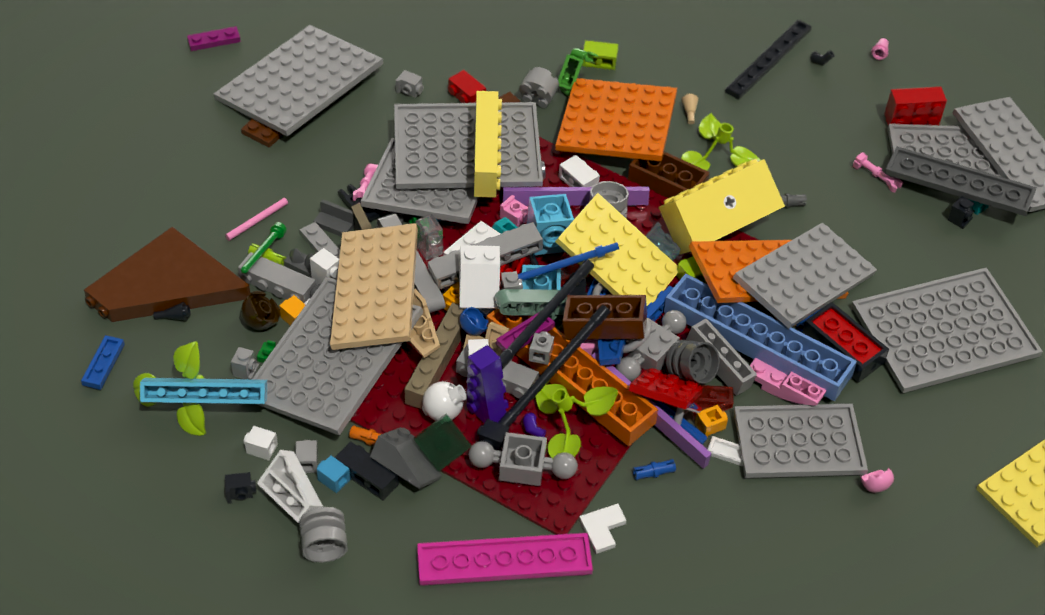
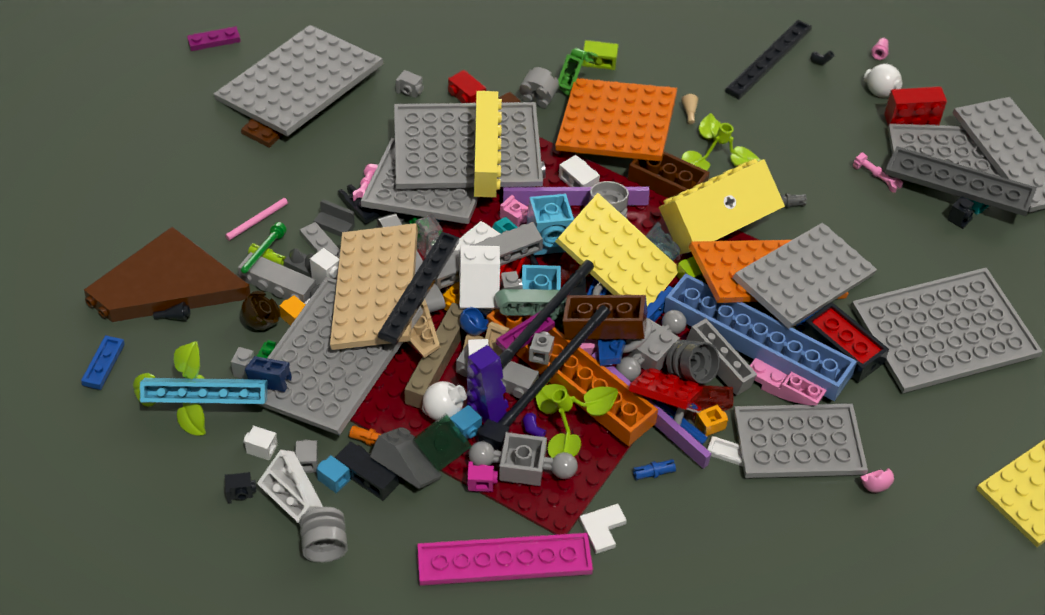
dark tan beam [351,203,373,230] -> none
blue bar [518,242,619,281] -> none
none -> dark blue hinge [245,356,292,392]
none -> black tile [378,232,460,345]
none -> dark azure brick [449,405,482,442]
none -> dark pink brick [468,462,498,492]
none -> white brick [864,64,902,98]

